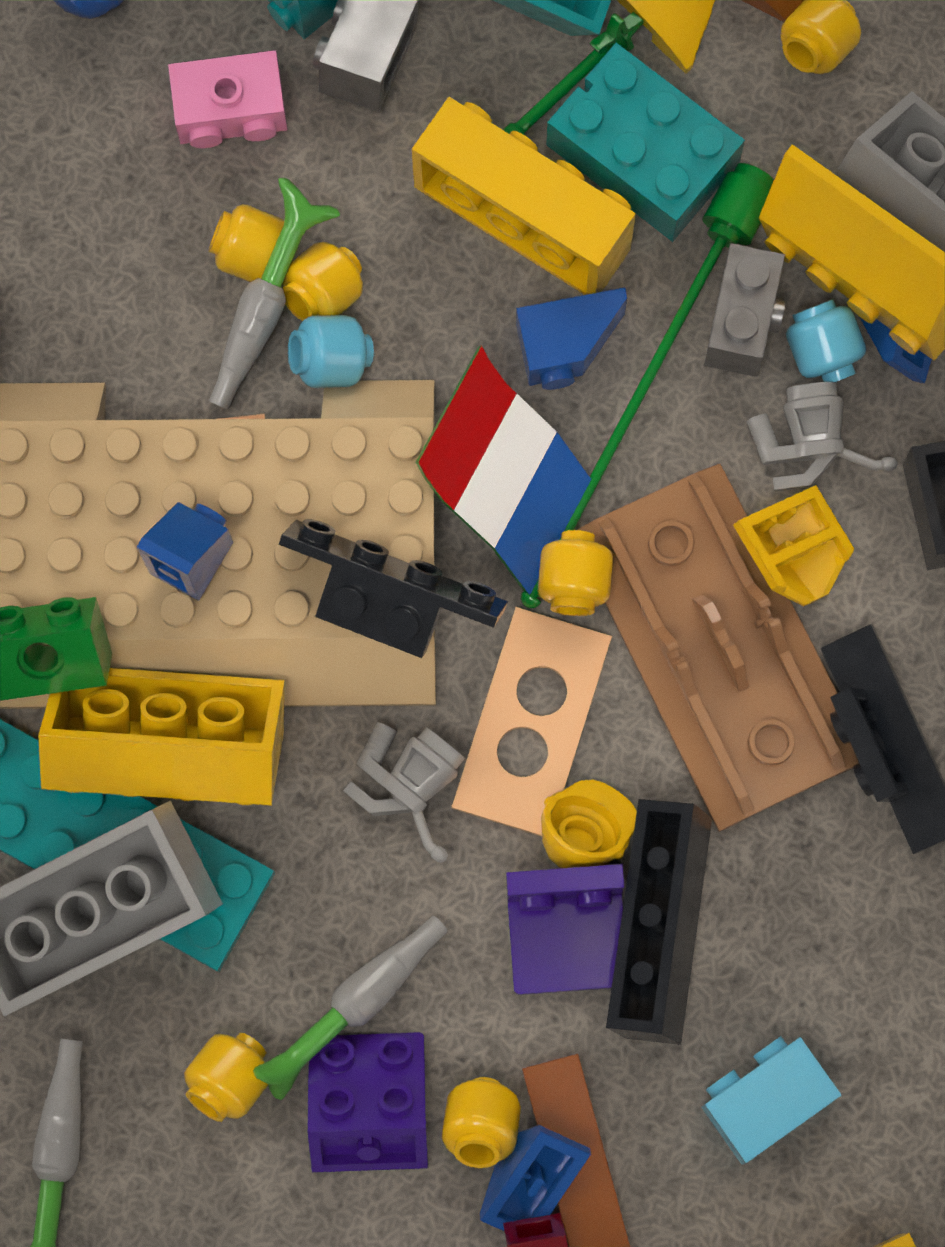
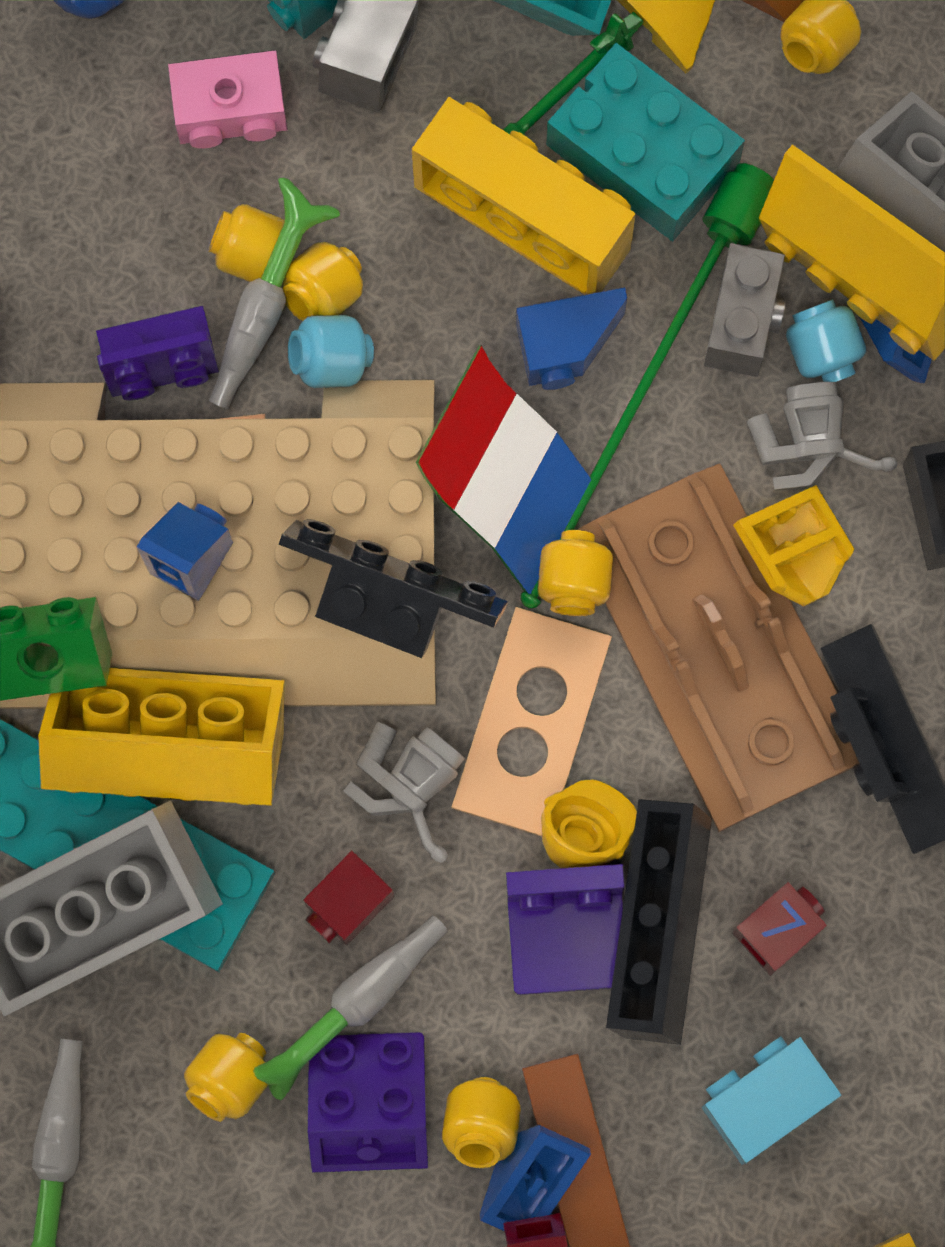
none -> dark purple bracket [96,306,219,400]
none -> dark red brick [303,850,395,946]
none -> dark red brick [732,882,827,976]

